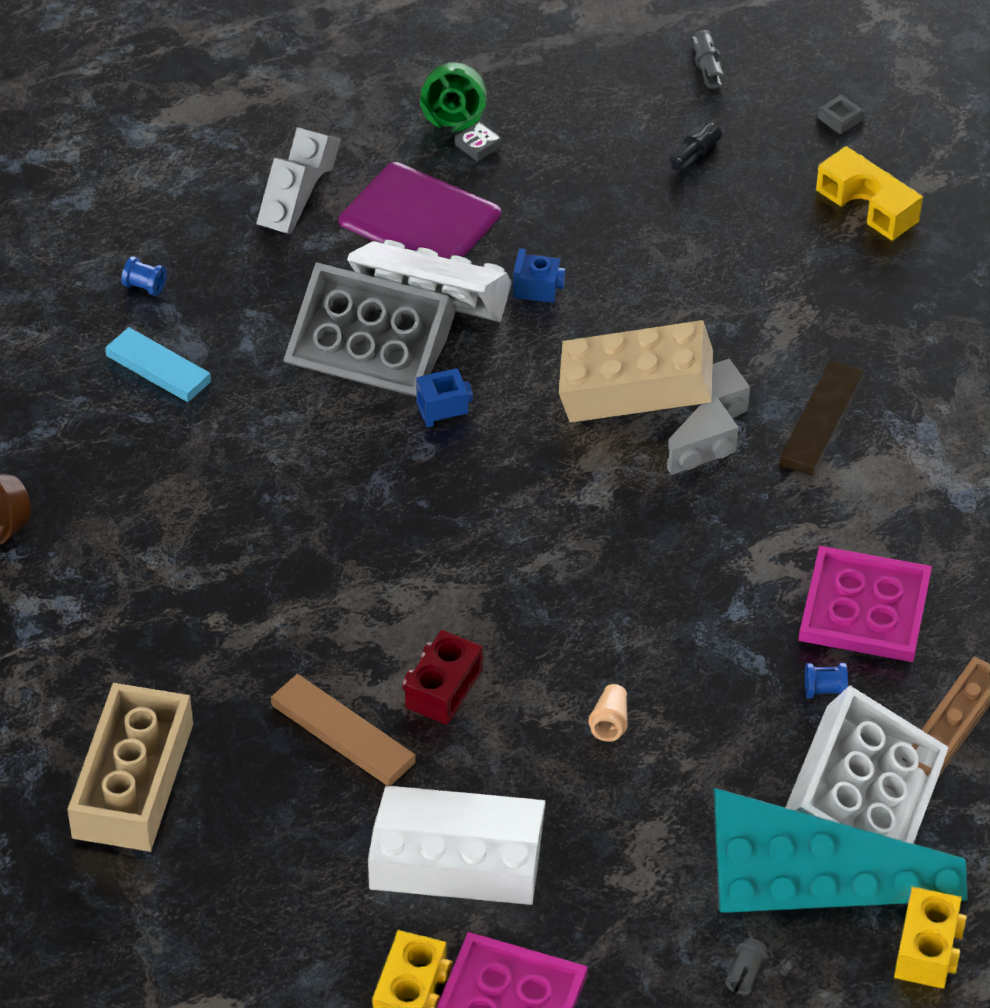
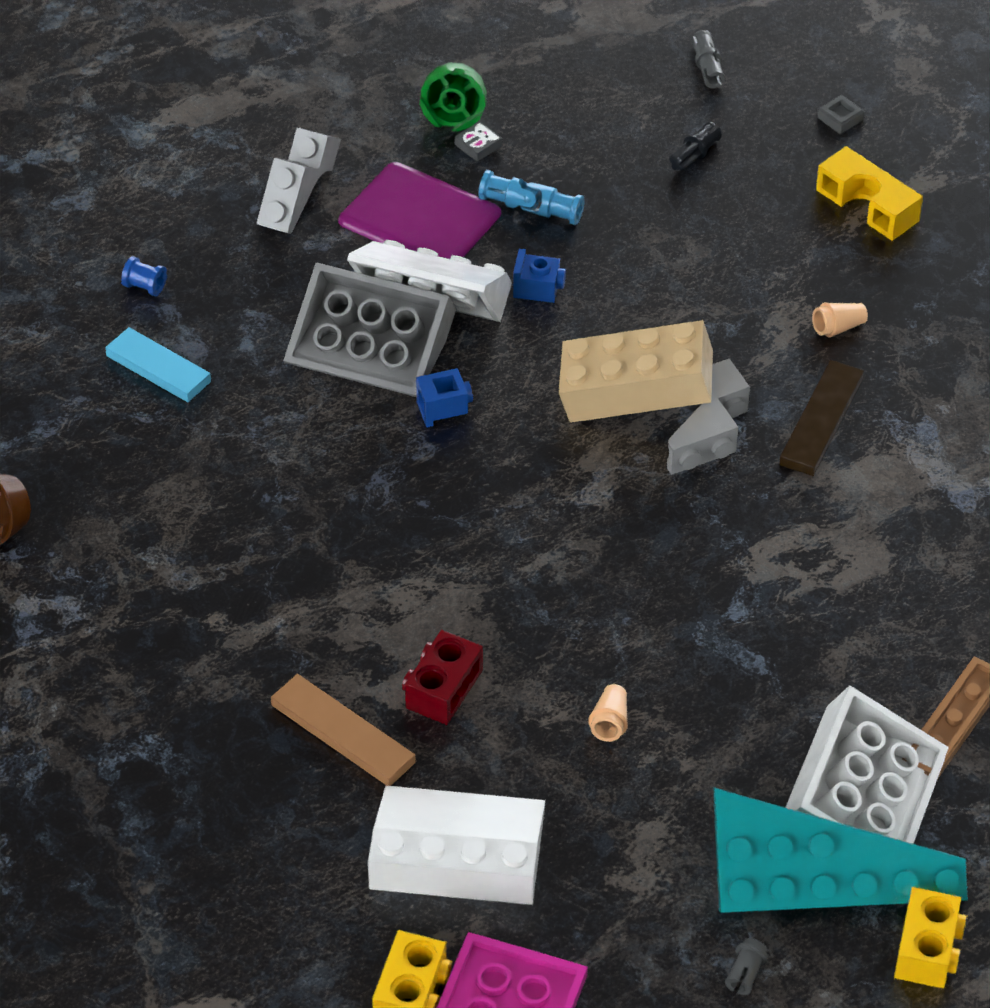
tan brick [67,683,193,852] -> none
dark pink plate [798,546,932,662] -> none
blue bush [805,663,848,698] -> none
none -> dark azure piece [478,170,585,225]
none -> light nougat cone [812,303,868,338]

